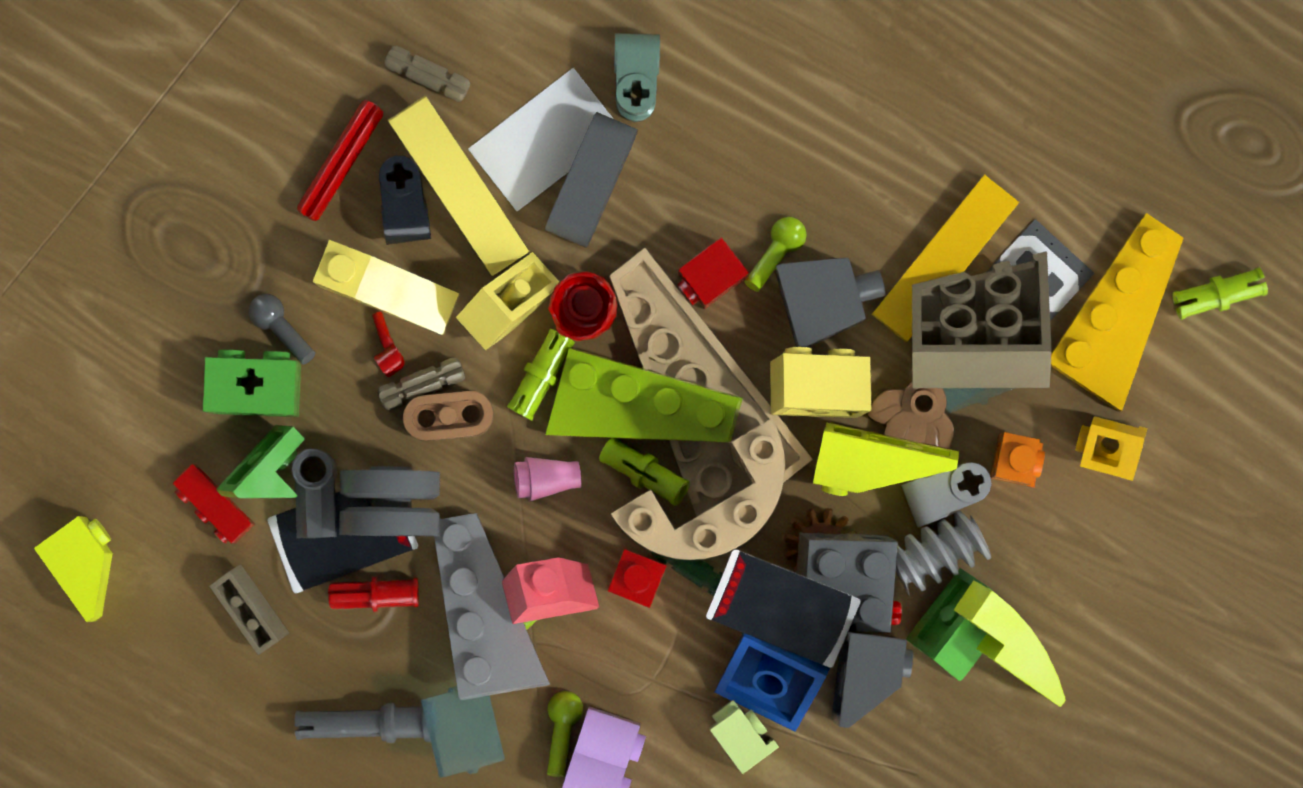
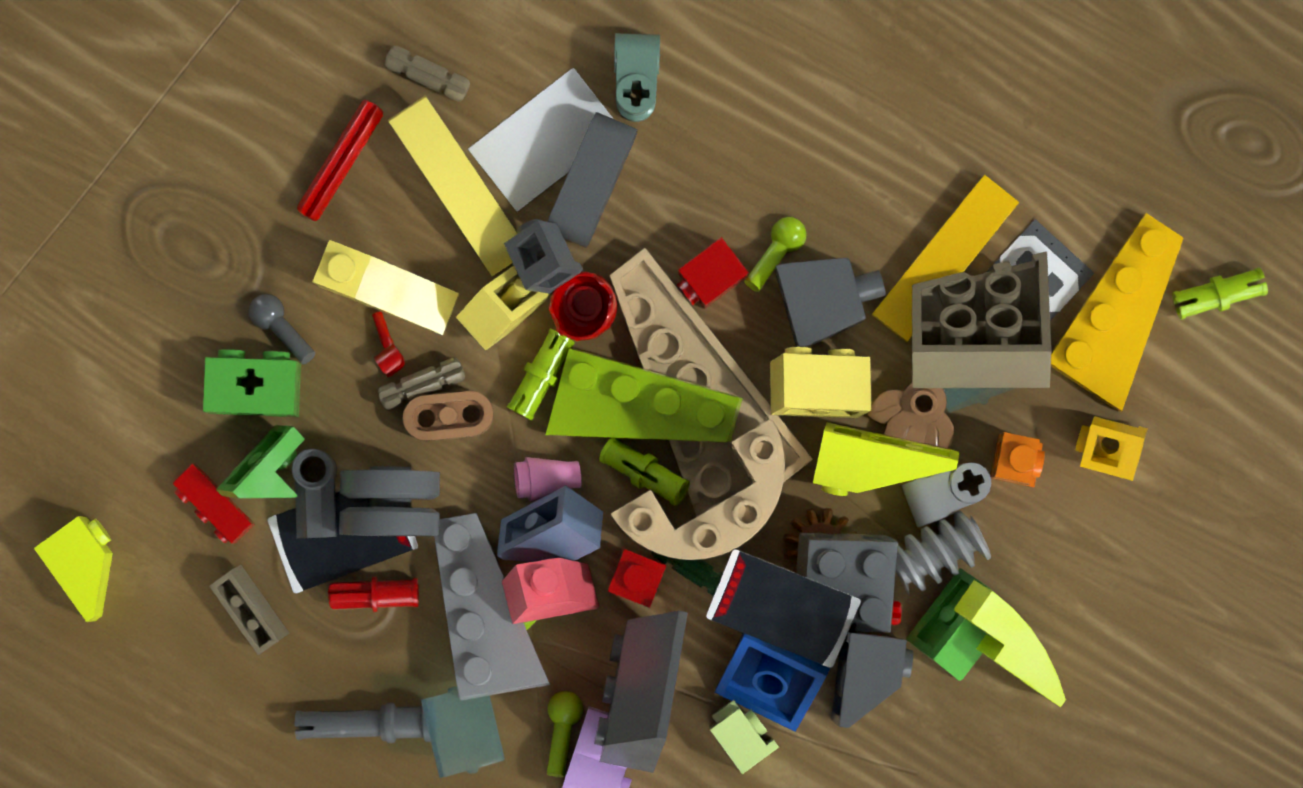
black piece [379,155,431,245] -> none
none -> sand blue slope [497,486,603,562]
none -> dark grey brick [504,219,583,294]
none -> dark grey slope [594,611,688,773]

